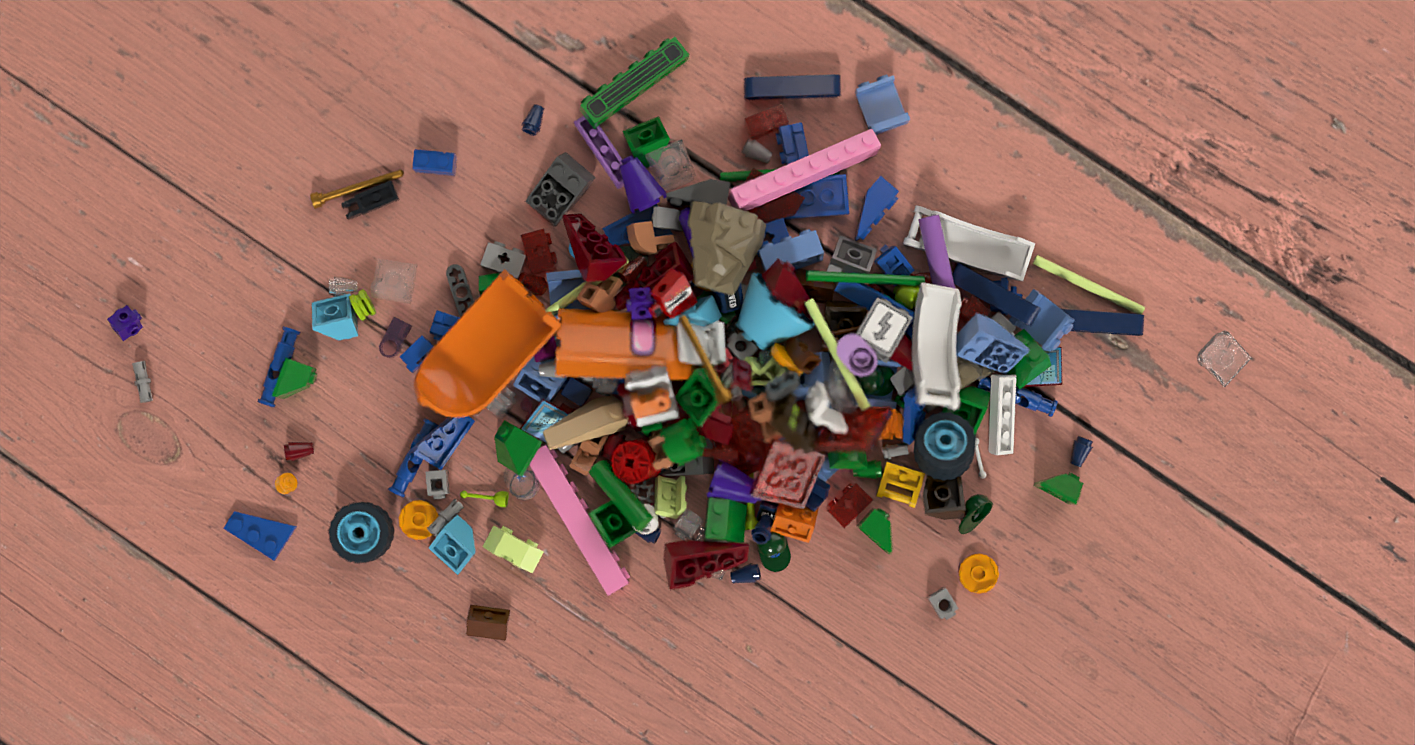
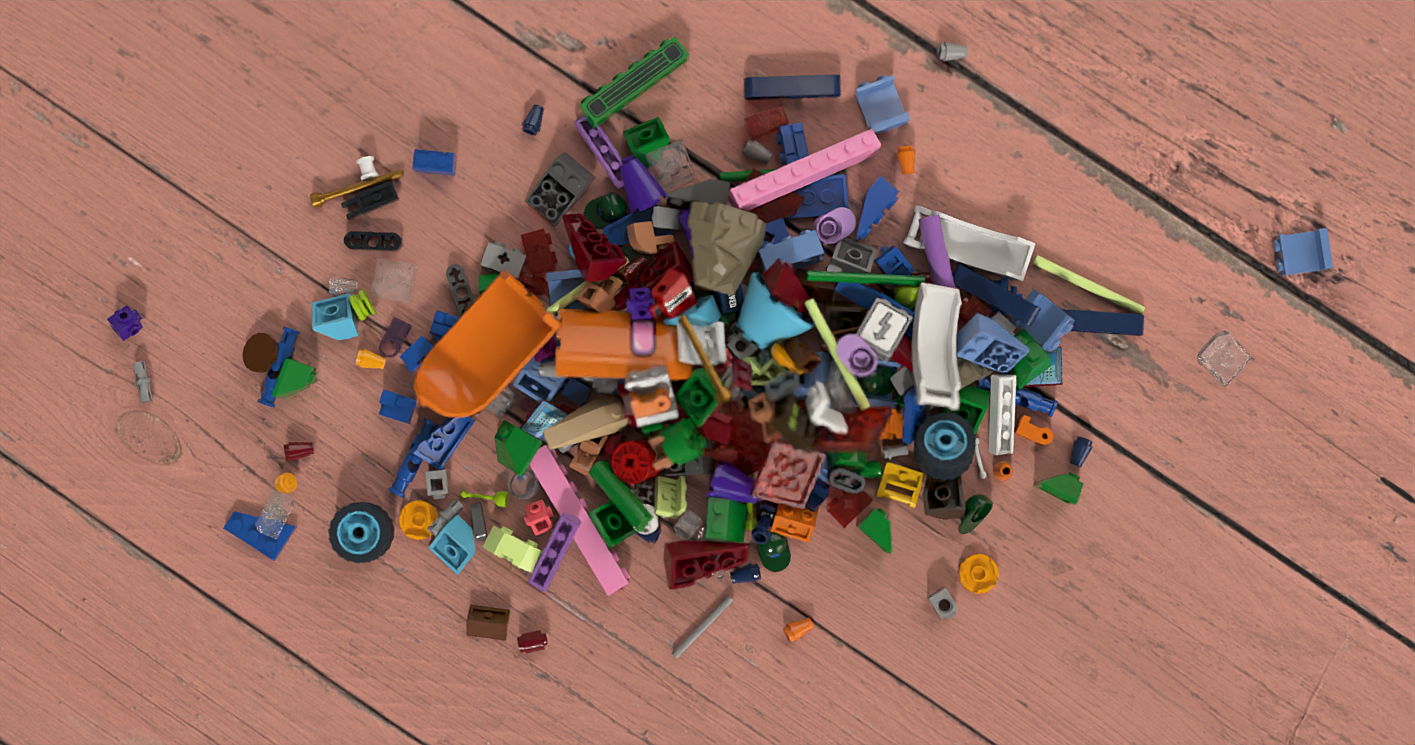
none -> reddish brown tile [243,333,279,373]
none -> clear brick [255,489,294,539]
none -> black beam [344,231,403,252]
none -> light orange cone [355,349,386,369]
none -> white bush [356,156,379,181]
none -> blue piece [379,389,417,424]
none -> dark grey beam [470,502,488,542]
none -> dark red brick [517,630,548,654]
none -> coral brick [524,499,554,536]
none -> medium lavender brick [528,513,581,592]
none -> dark green cap [584,192,627,229]
none -> light grey bar [672,596,733,659]
none -> orange cone [783,617,814,642]
none -> lavender cap [813,207,856,244]
none -> black plate [827,466,865,494]
none -> orange cone [896,145,915,175]
none -> light grey cone [937,41,968,61]
none -> orange cone [993,461,1013,481]
none -> orange leg [1014,415,1054,445]
none -> medium blue panel [1272,228,1333,276]

